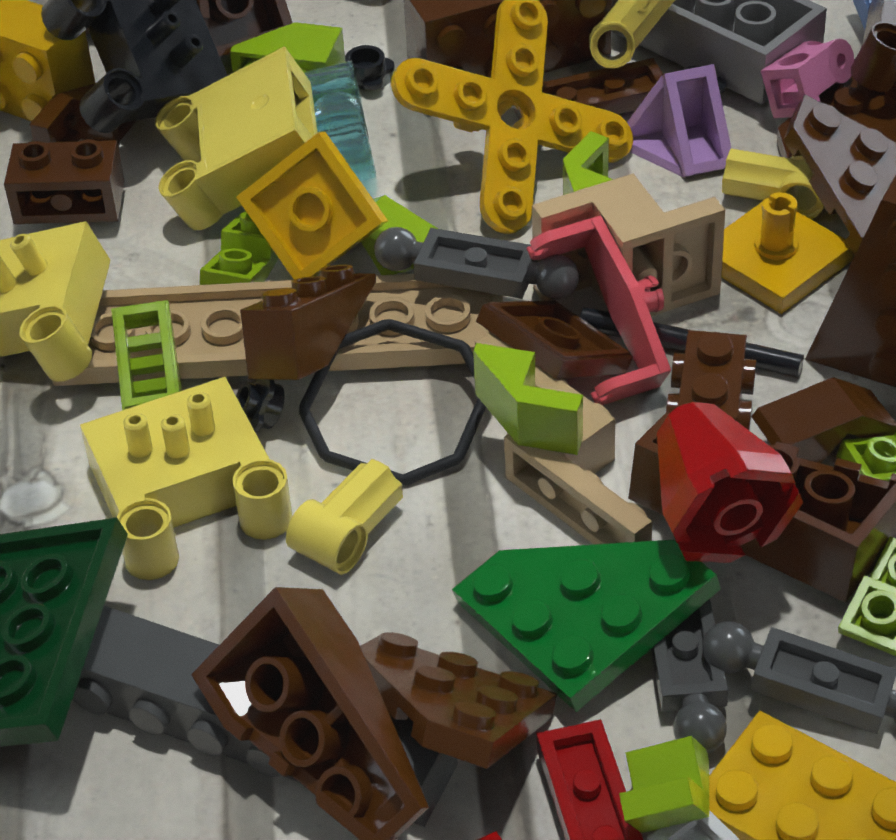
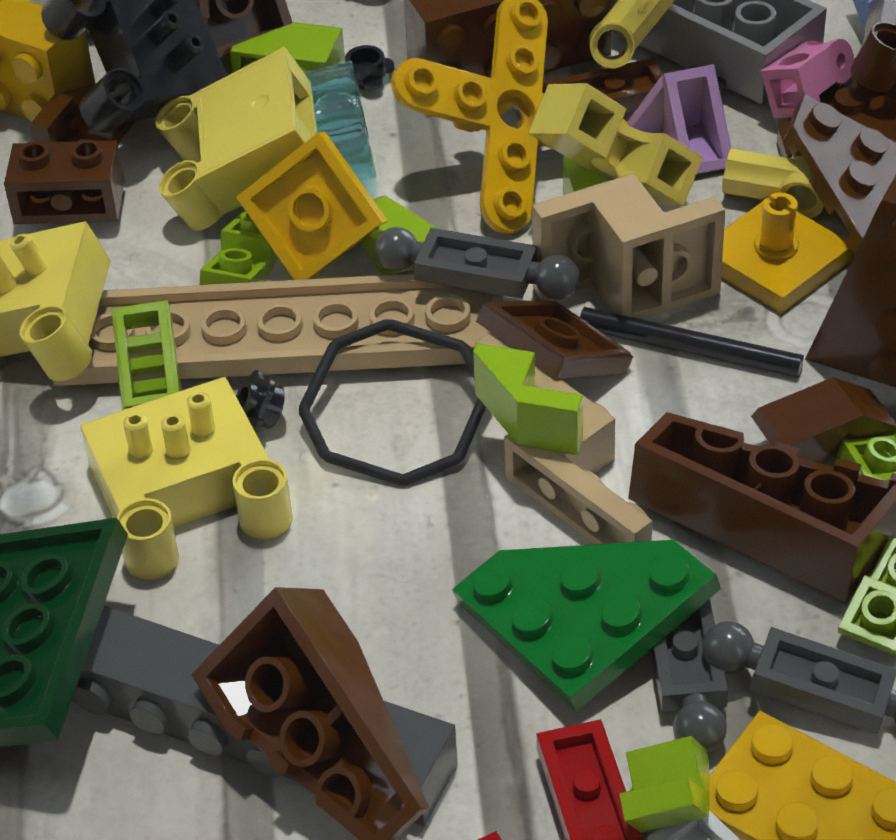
reddish brown slope [240,265,376,380] -> none
light yellow piece [286,459,403,575] -> none
reddish brown plate [360,632,558,769] -> none
coral piece [526,215,671,405] -> none
red cone [657,402,803,563] -> none
reddish brown brick [666,330,756,430] -> none
none -> light yellow arch [528,83,703,206]

